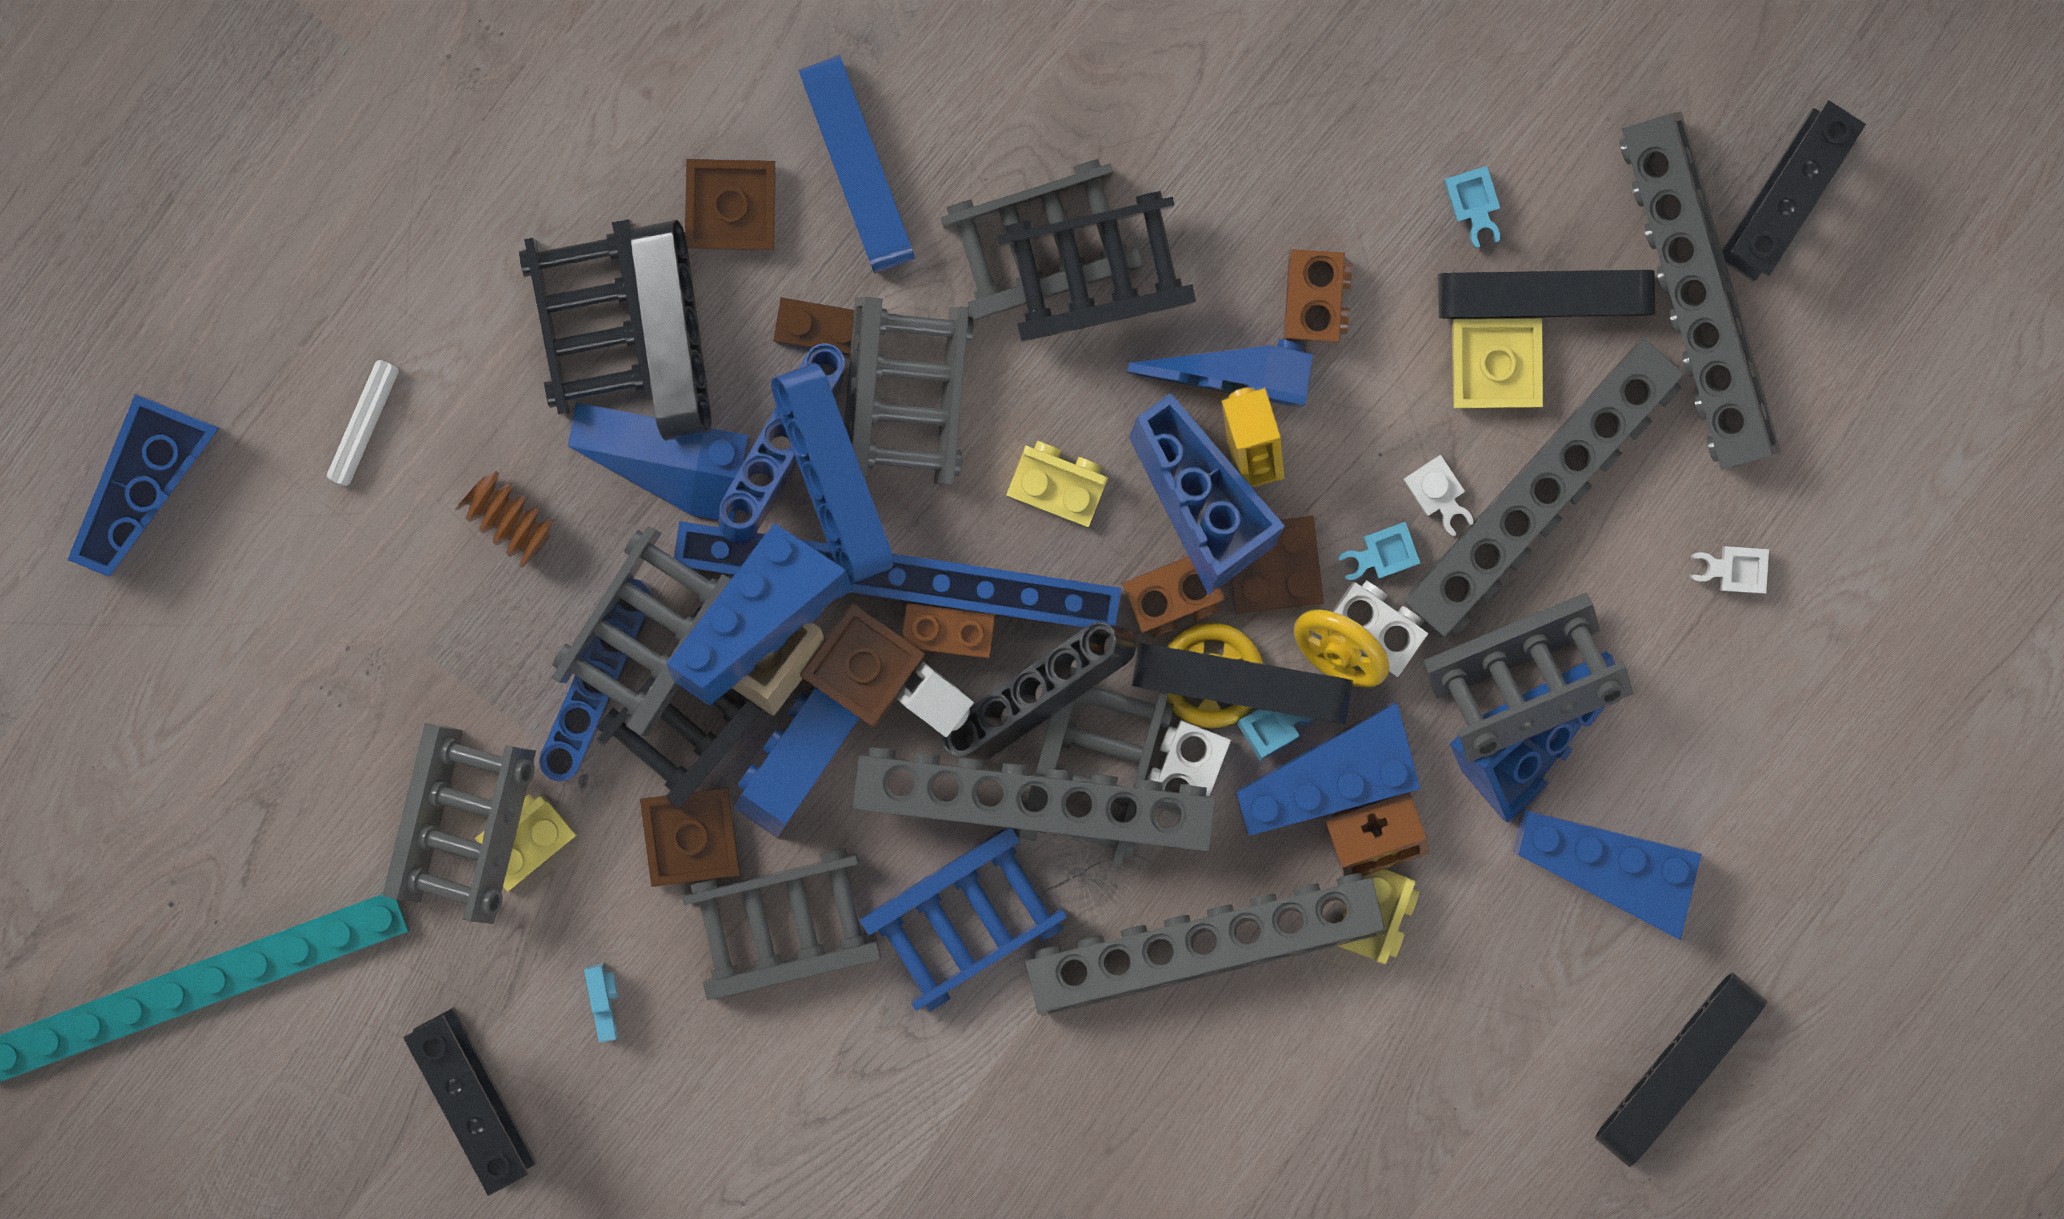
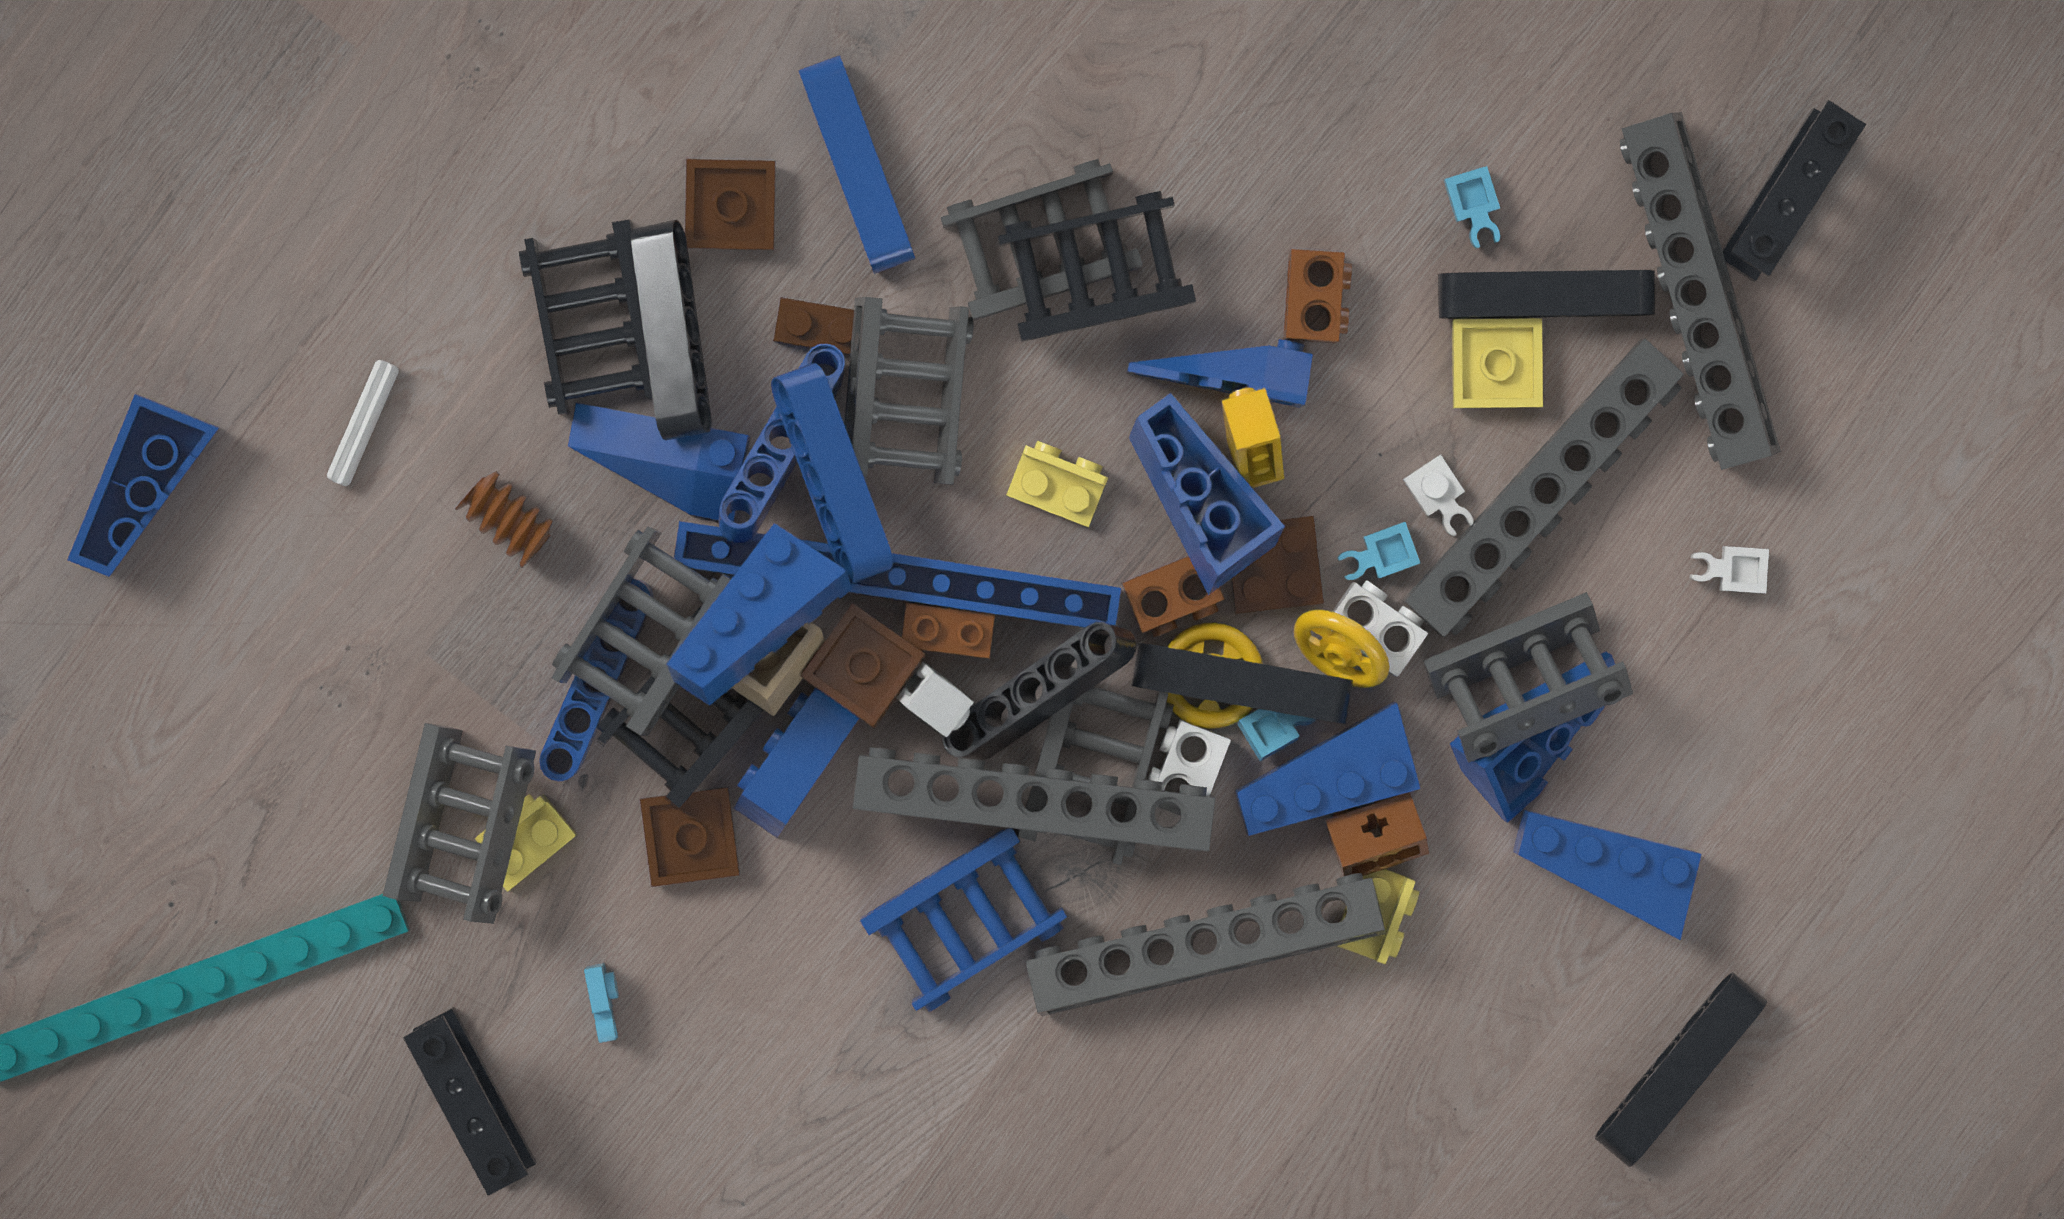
dark grey fence [682,848,881,1000] -> none

